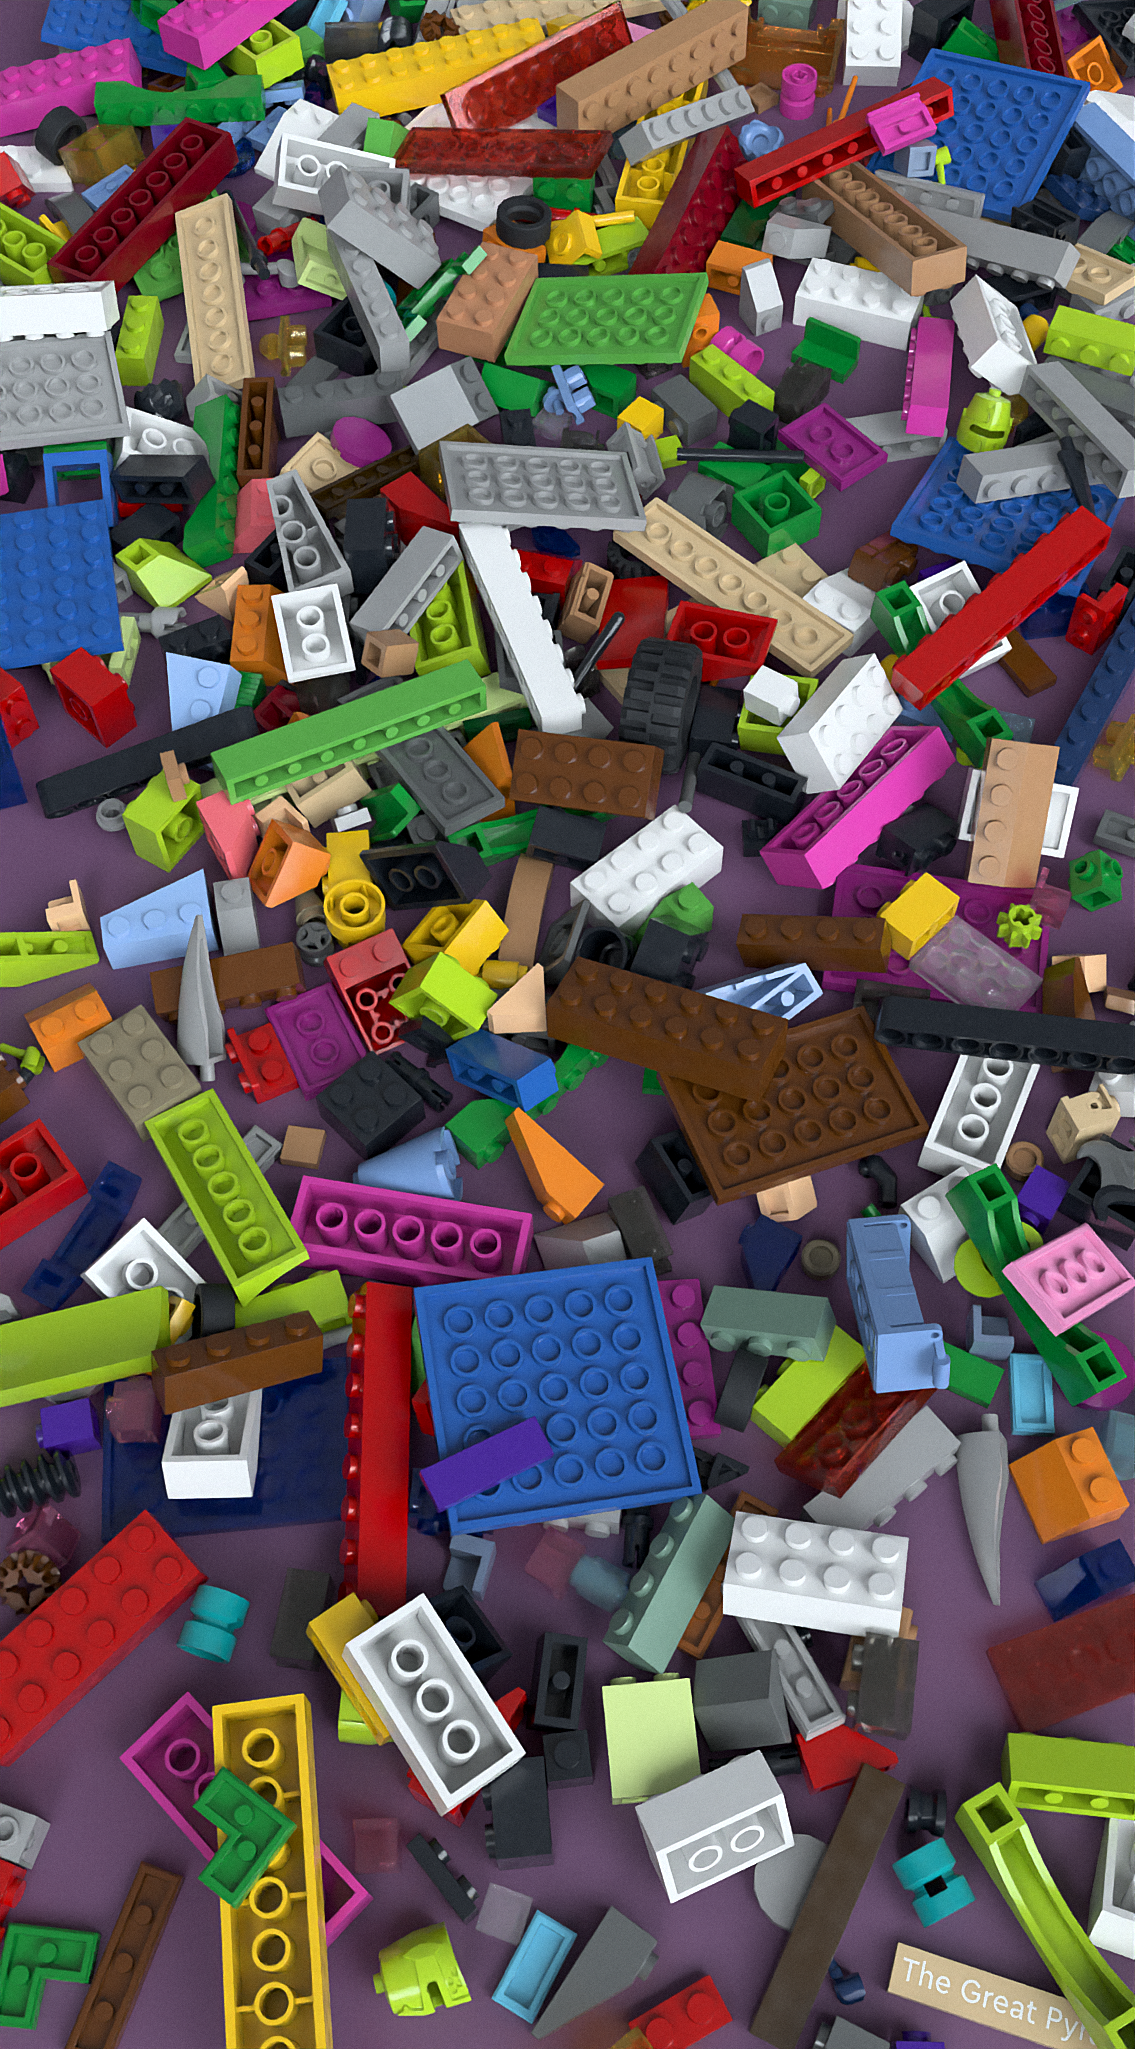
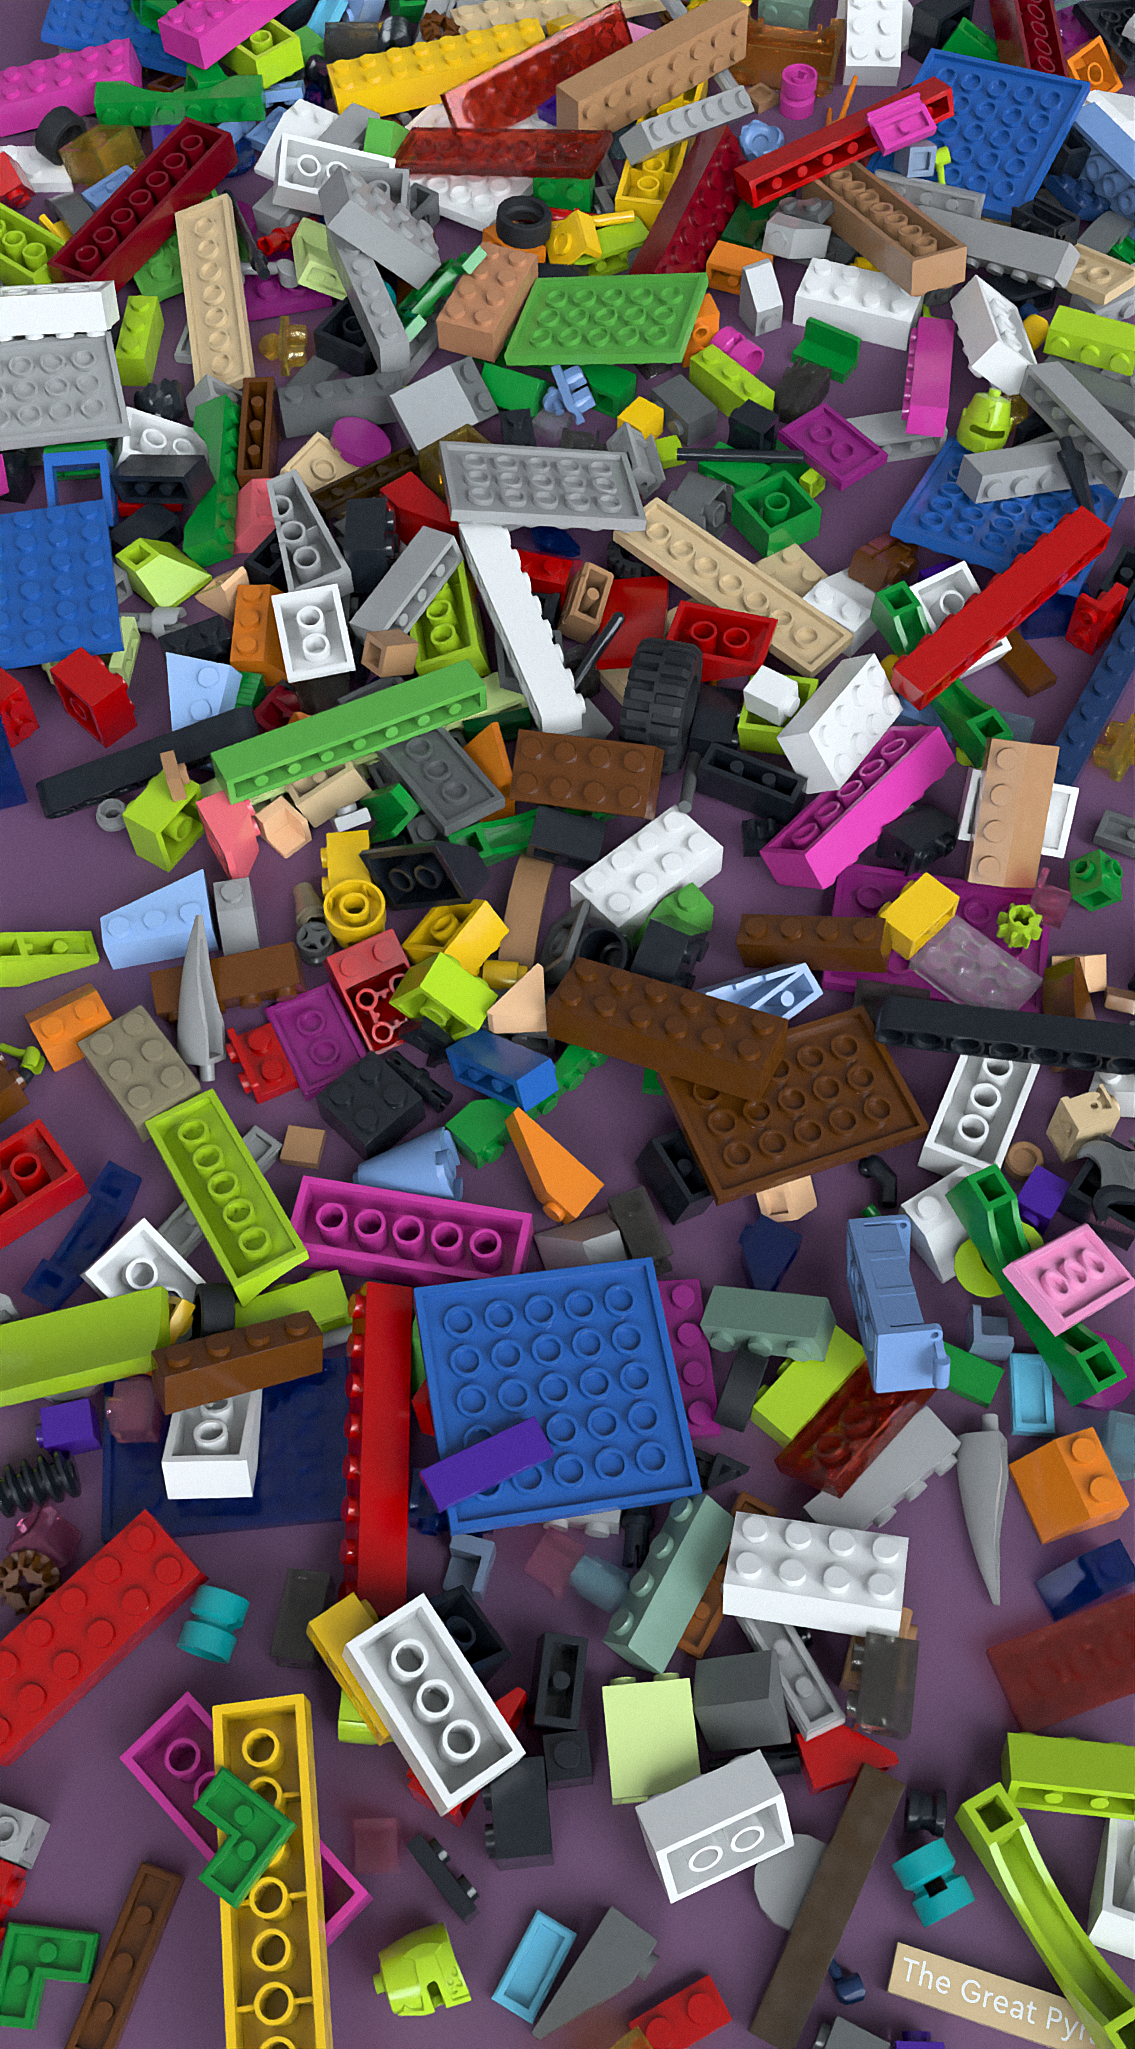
light nougat panel [45,879,91,932] -> none
orange slope [247,818,331,908] -> none
clear tile [475,1882,534,1946] -> none
dark tan tile [800,1239,841,1281] -> none

